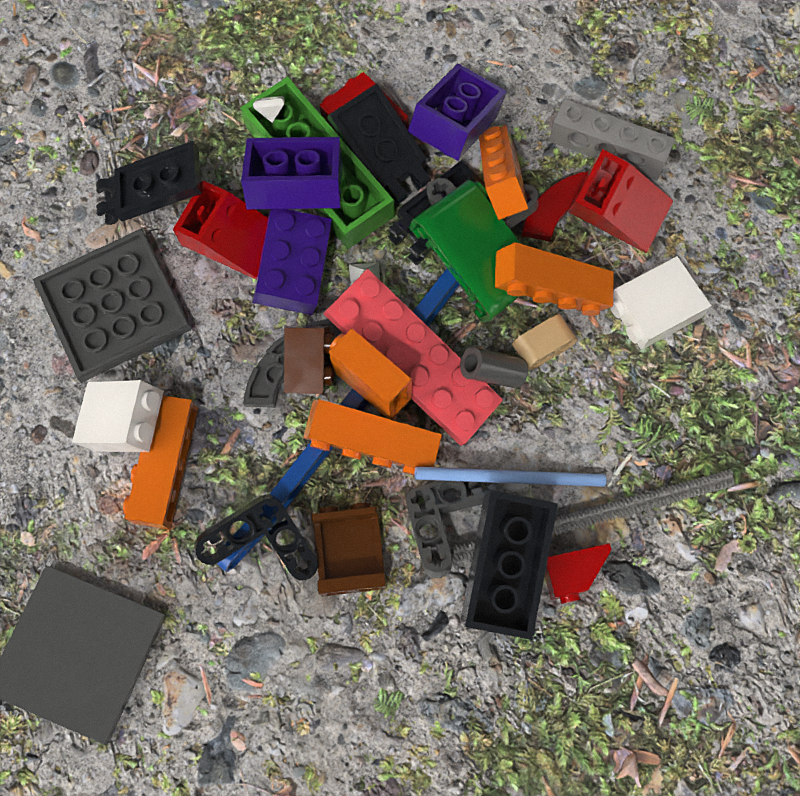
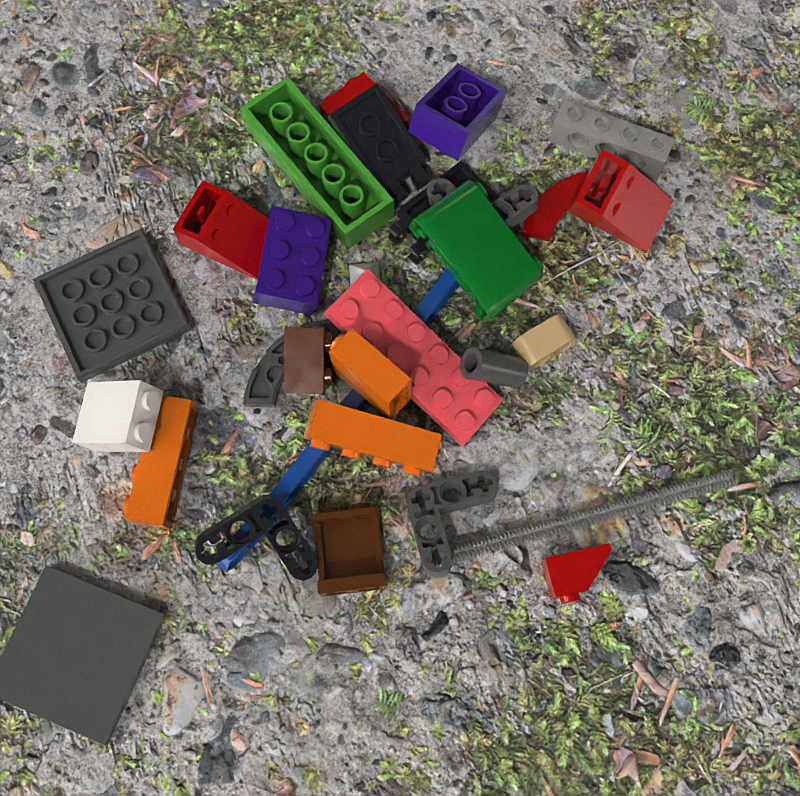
black tile [96,141,202,225] -> none
dark purple brick [241,137,342,209] -> none
white slope [253,96,285,123] -> none
light blue piece [414,466,606,487] -> none
black brick [460,489,558,640] -> none
orange brick [479,125,528,220] -> none
orange brick [495,242,614,316] -> none
white brick [610,256,712,350] -> none

